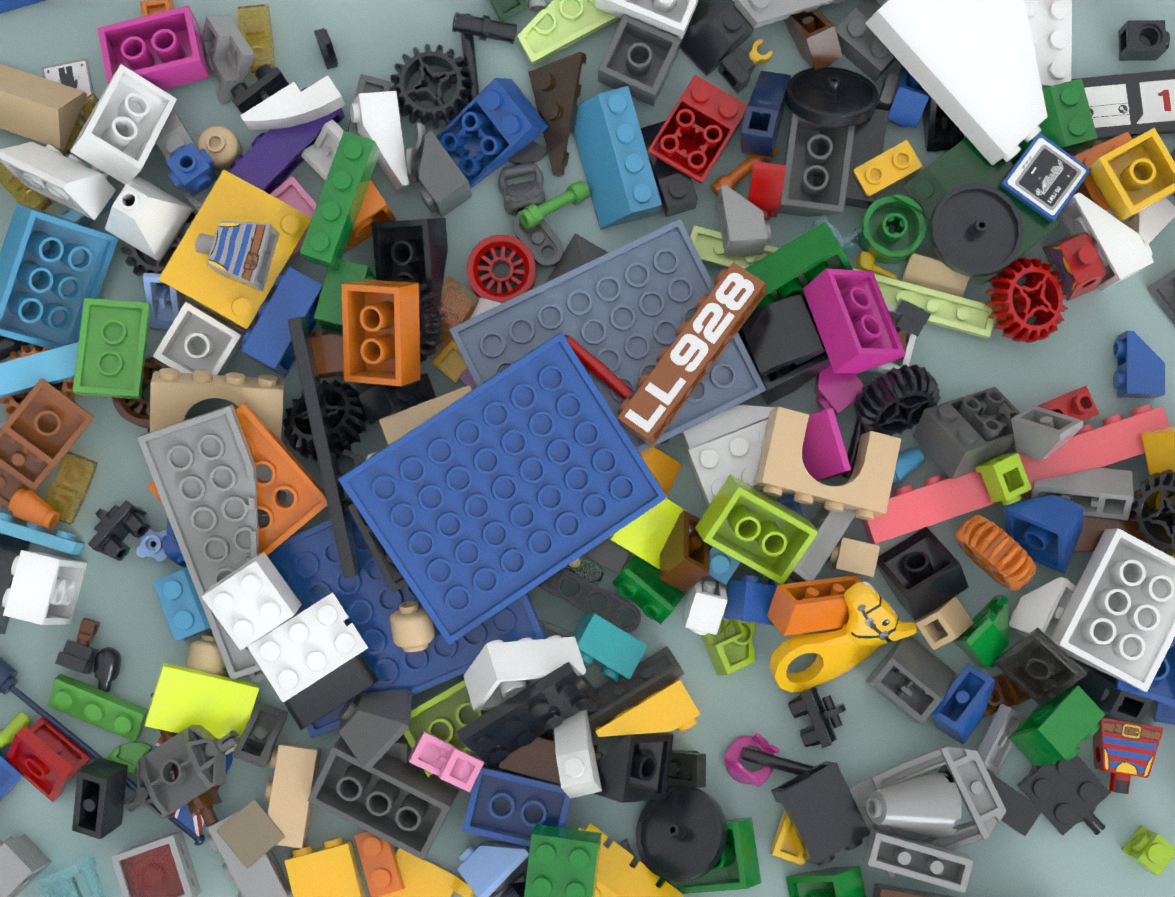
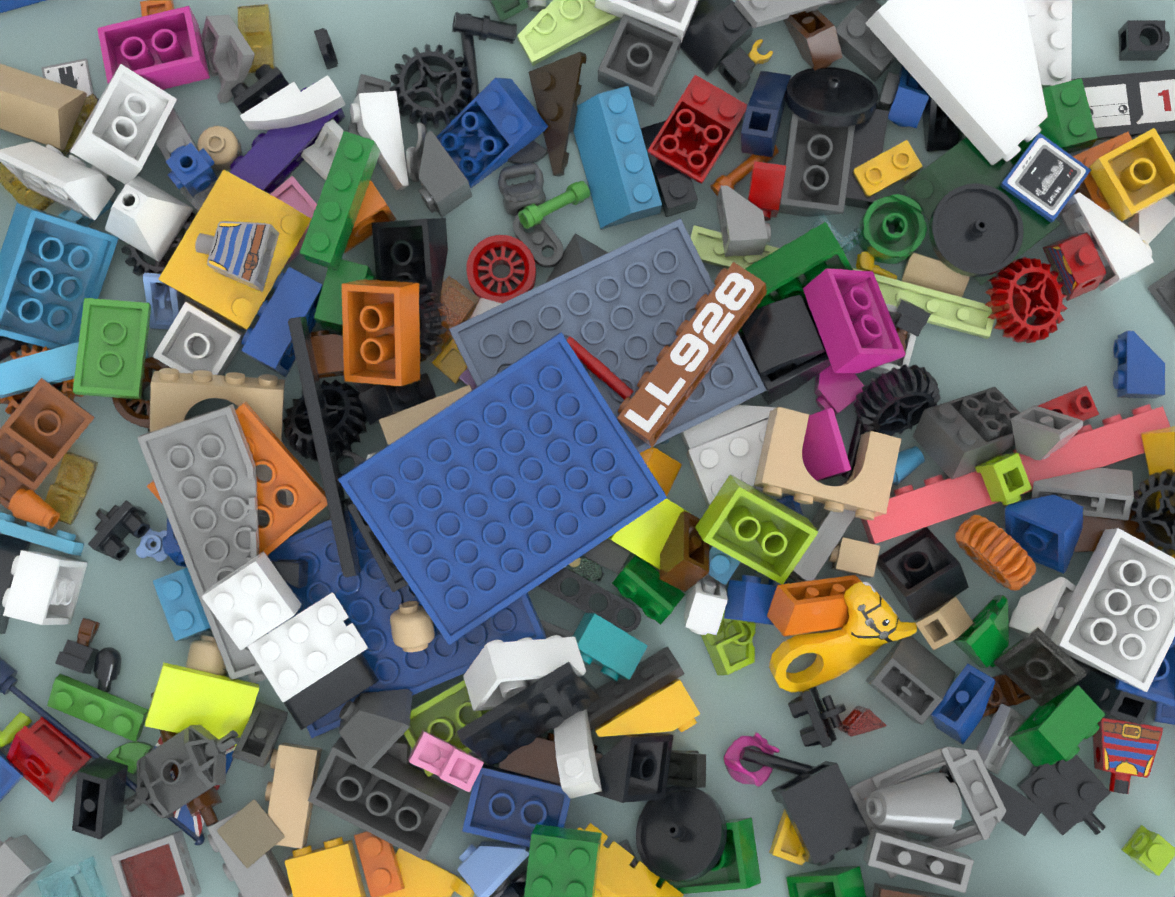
none -> black slope [271,559,308,588]
none -> clear red slope [838,706,887,737]

